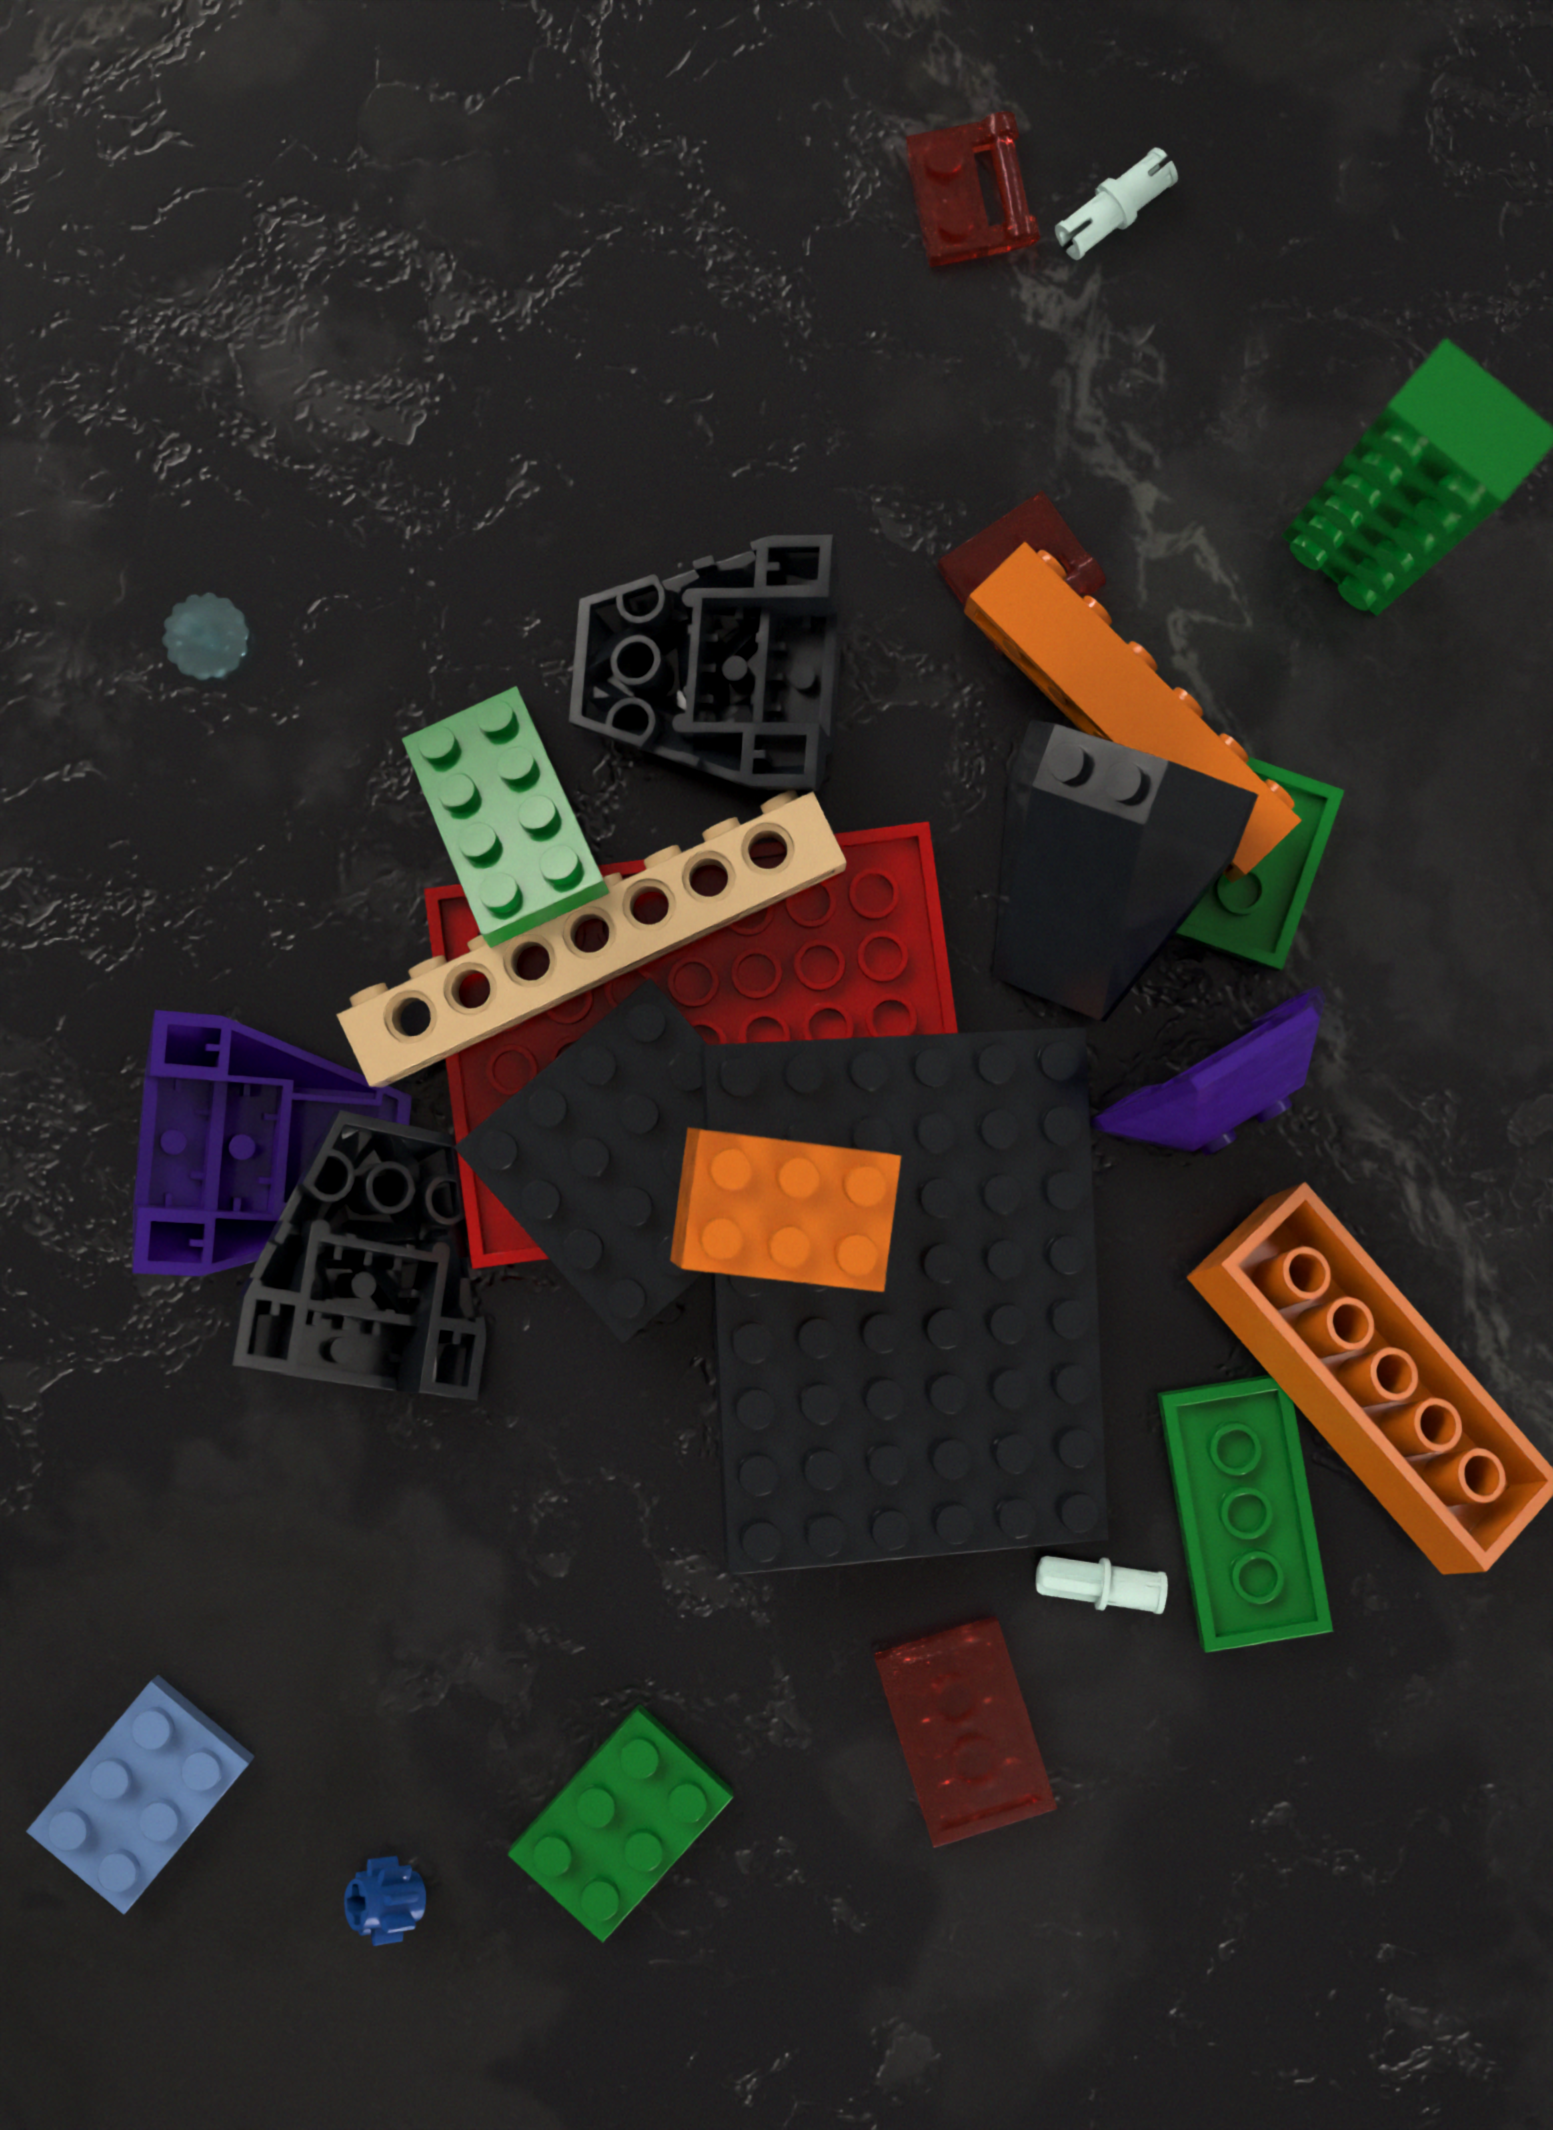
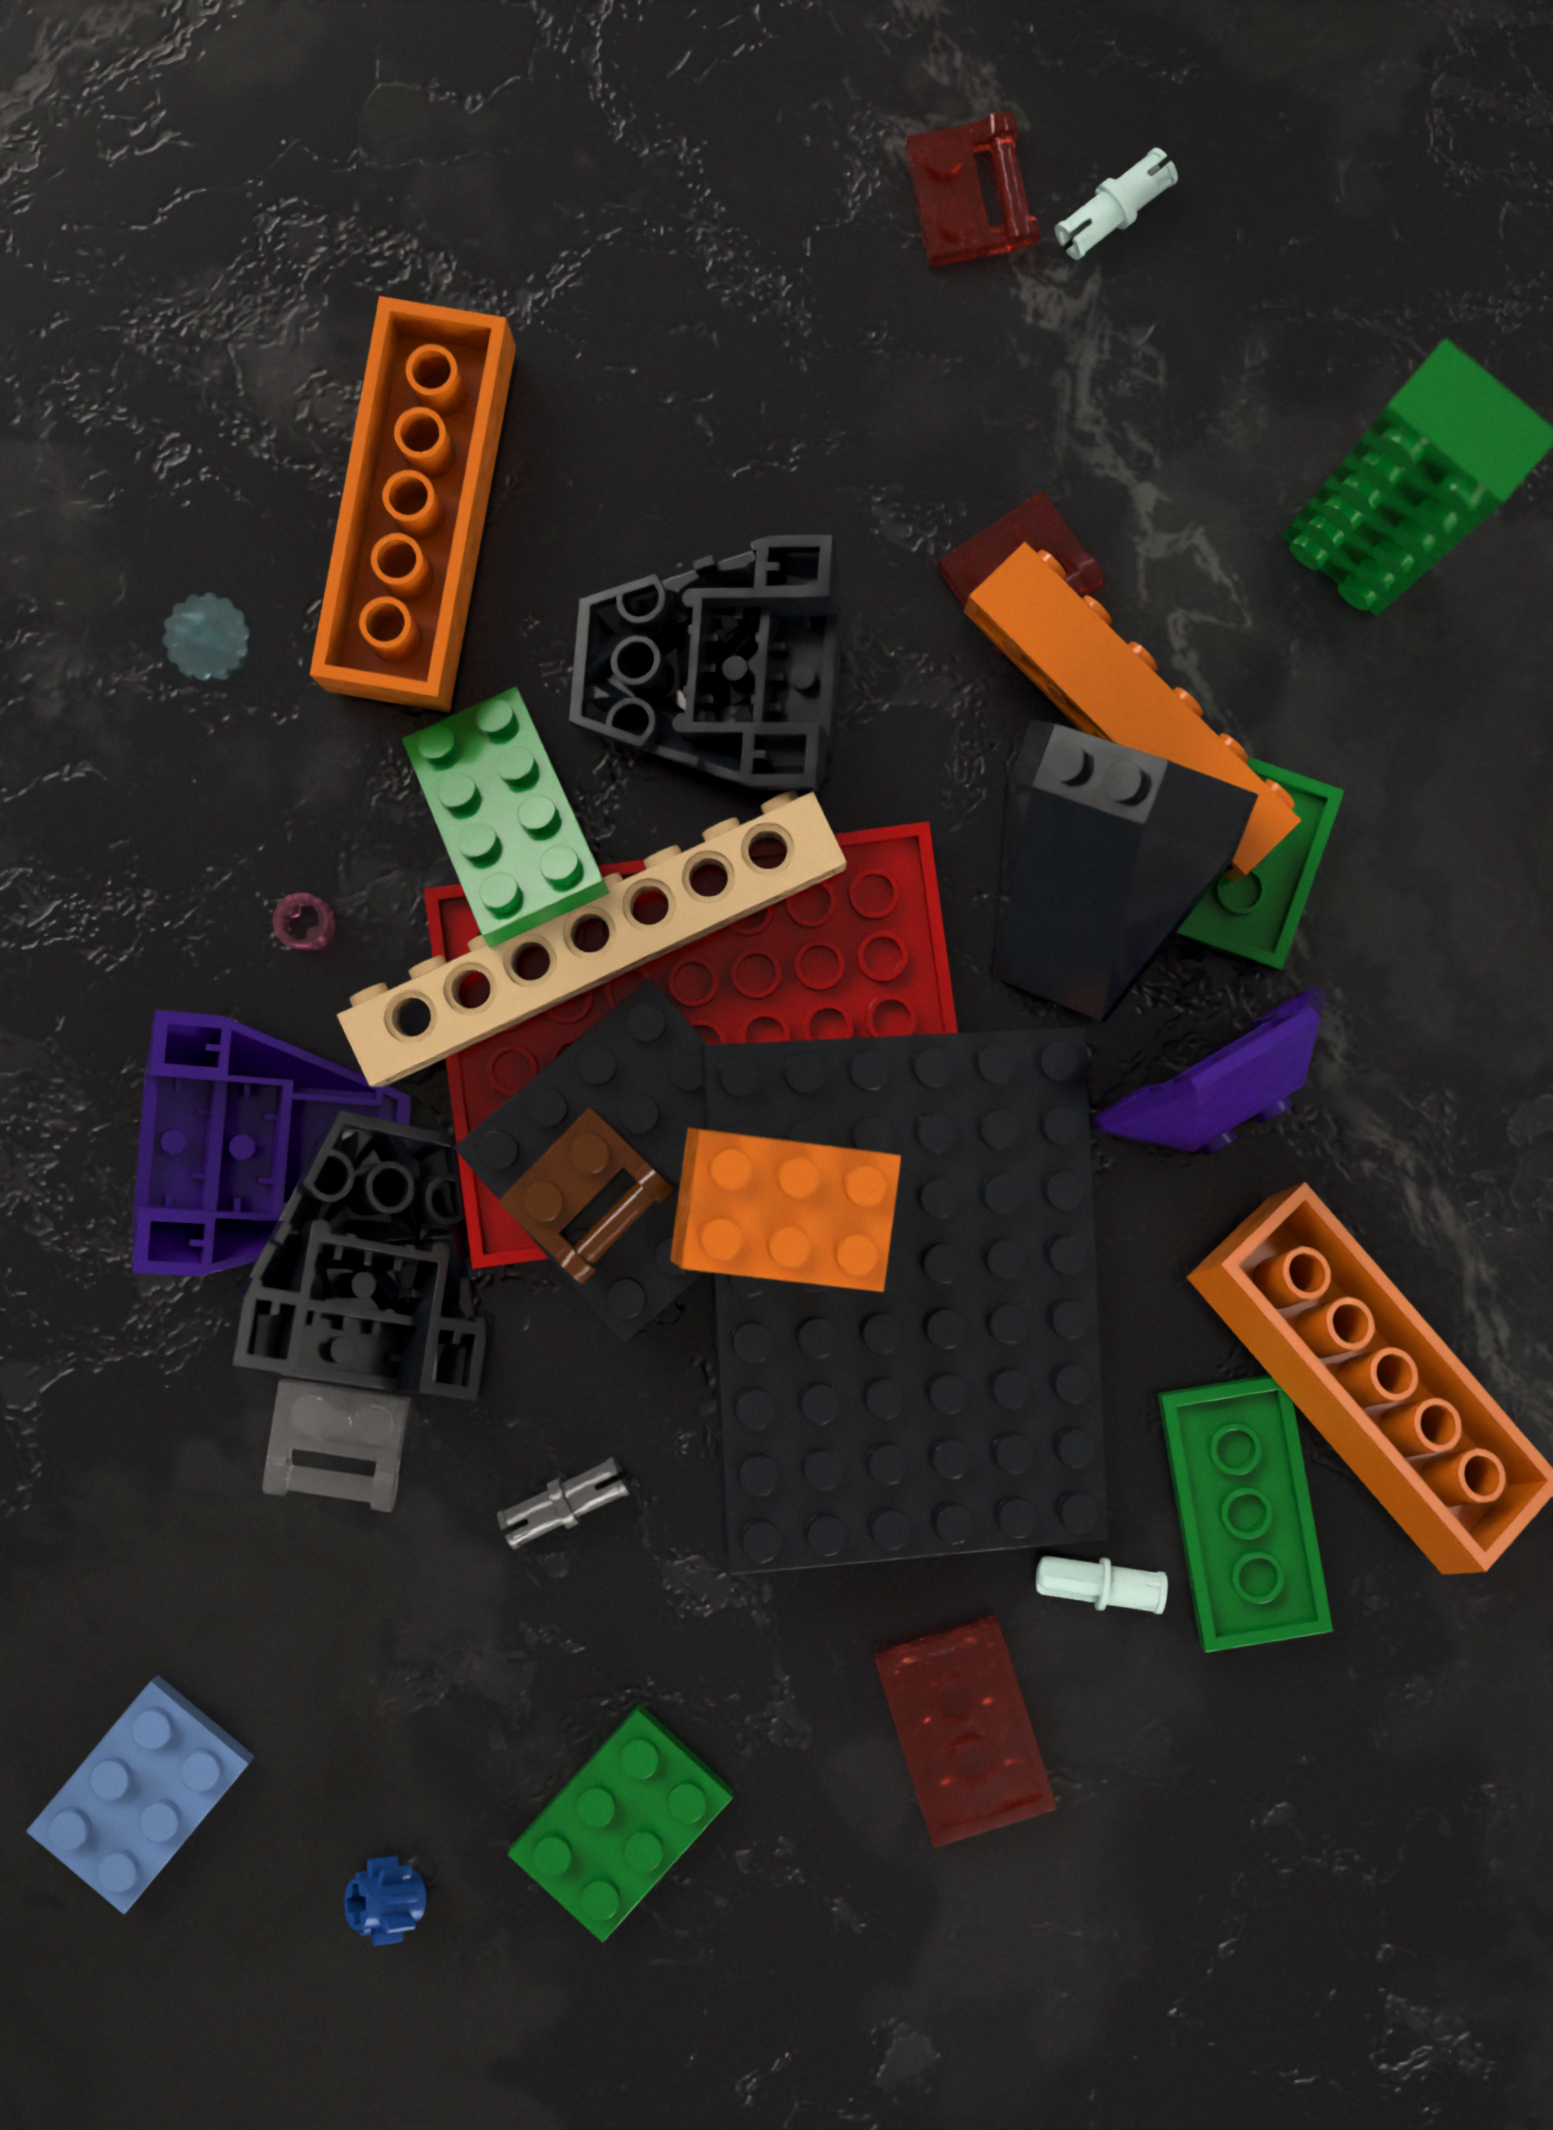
none -> clear plate [263,1378,410,1512]
none -> clear pink bush [272,892,336,952]
none -> orange brick [310,296,516,713]
none -> dark grey pin [497,1456,631,1550]
none -> reddish brown plate [498,1107,675,1284]

